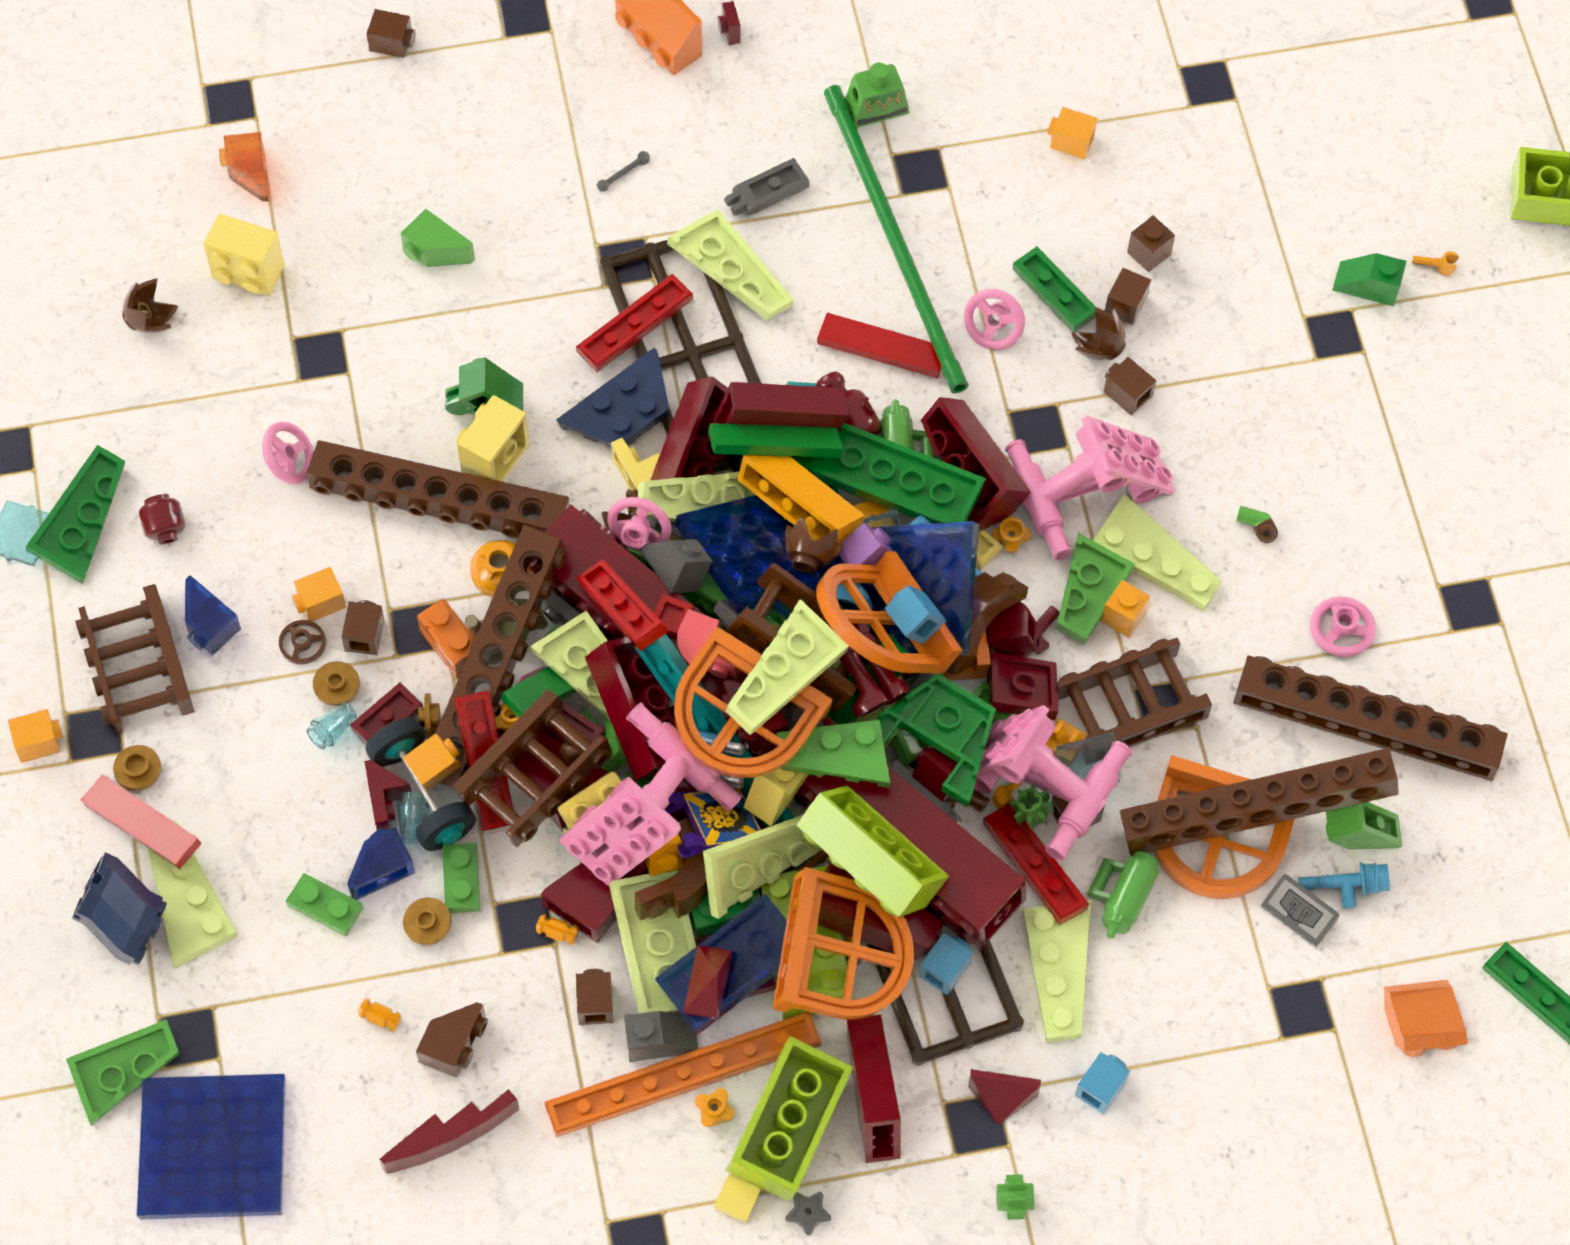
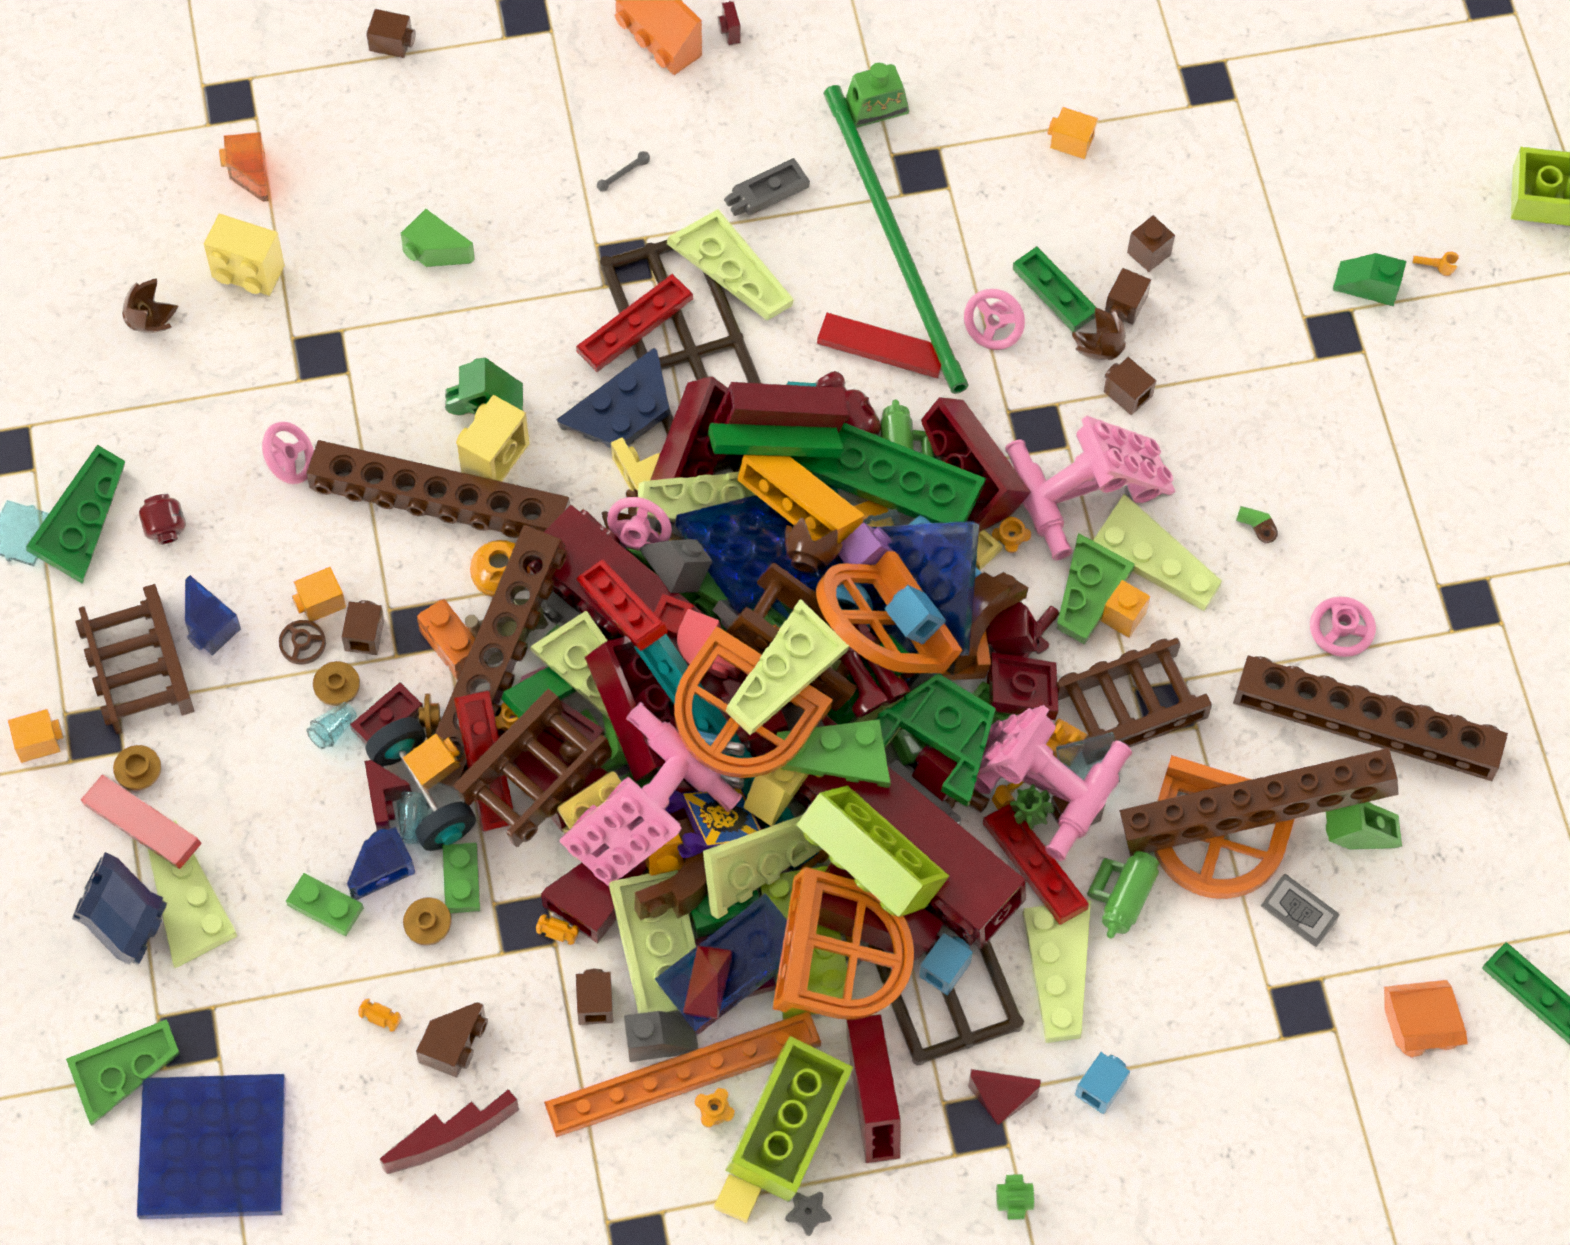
dark azure piece [1298,862,1390,908] -> none

